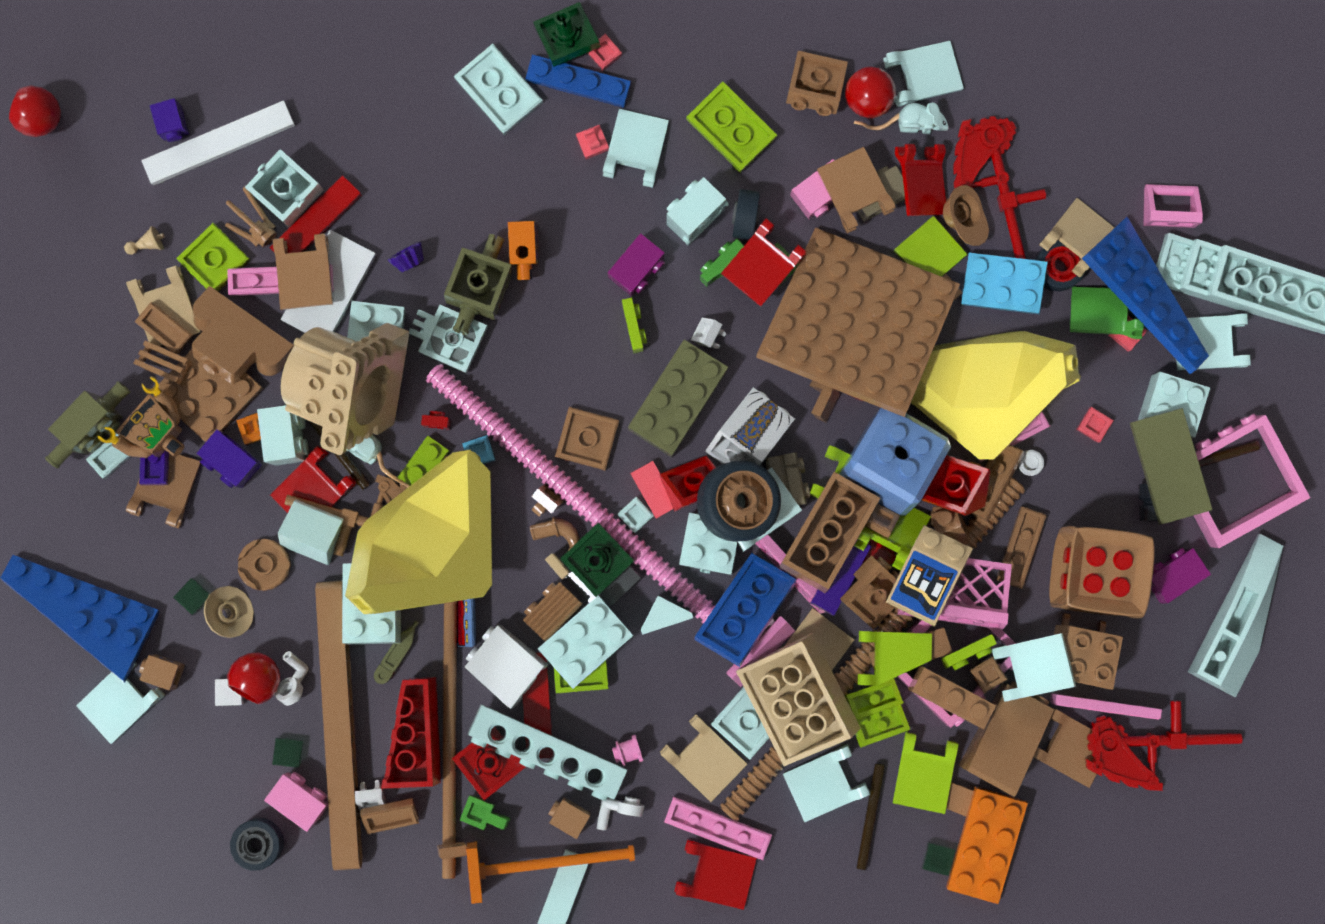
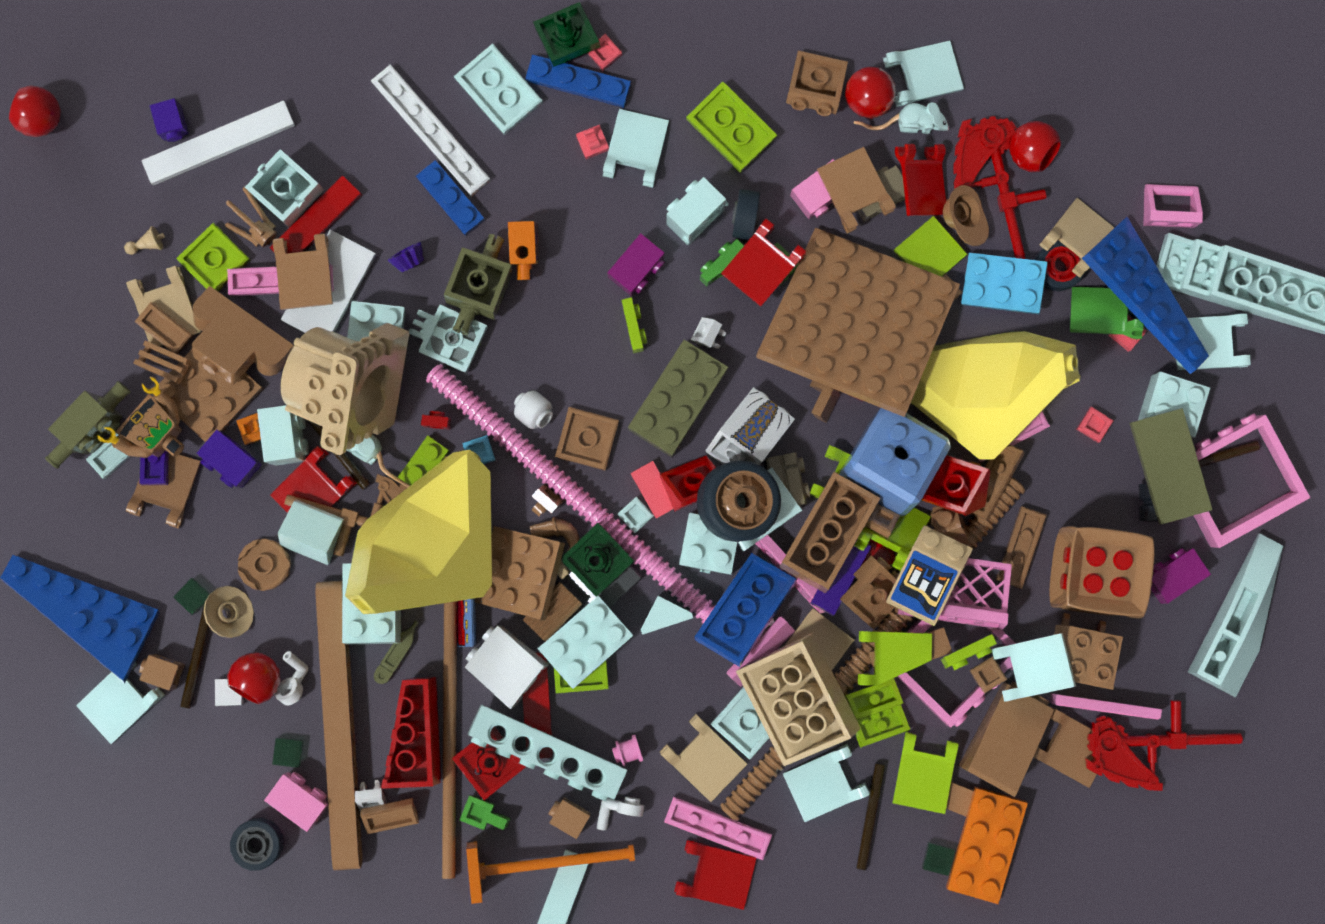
medium nougat tile [437,842,467,859] -> none
medium nougat brick [908,666,996,729] -> none
white tile [1017,450,1044,476] -> none
none -> dark brown piece [180,604,209,709]
none -> white tile [371,64,491,197]
none -> blue plate [416,160,485,236]
none -> medium nougat plate [475,526,565,621]
none -> white head [514,390,553,429]
none -> red helmet [1009,121,1061,173]

